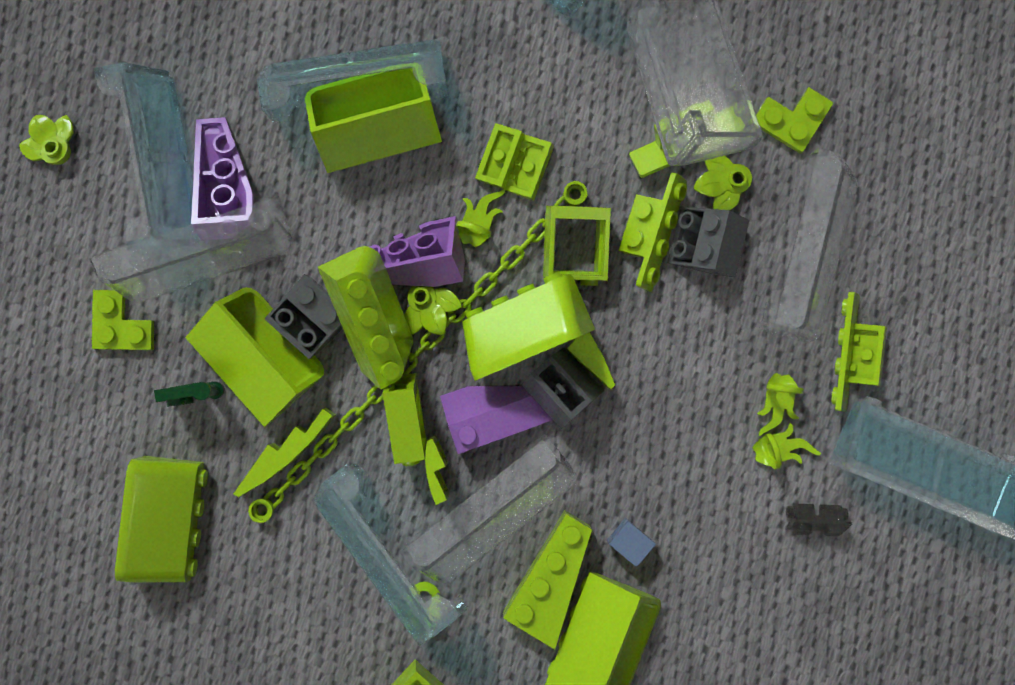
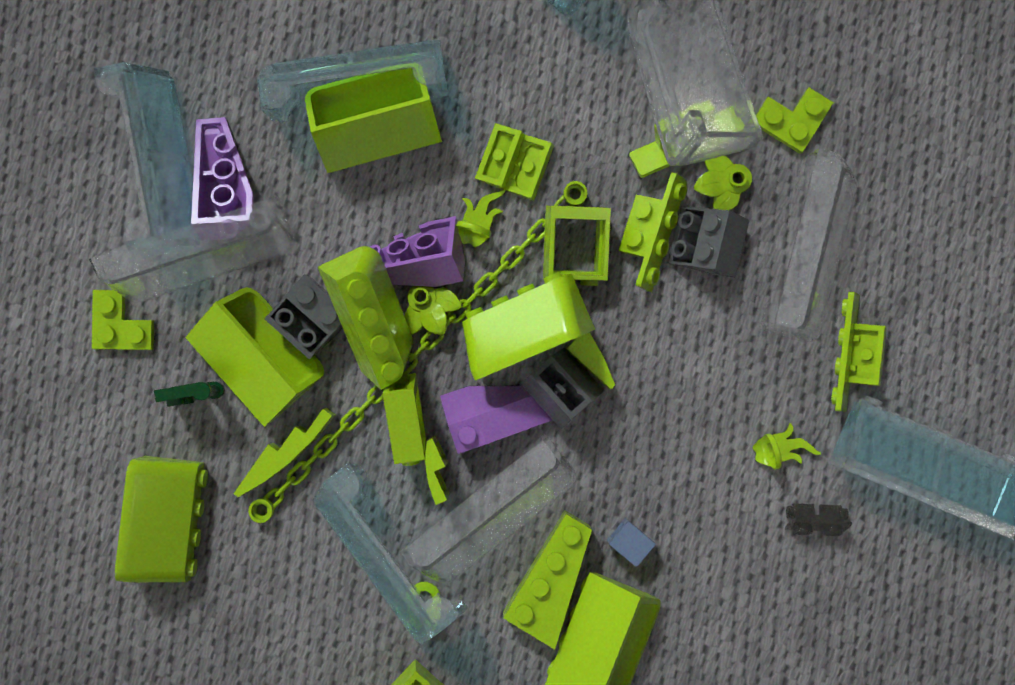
lime plate [19,114,74,165] -> none
lime piece [757,373,804,436] -> none

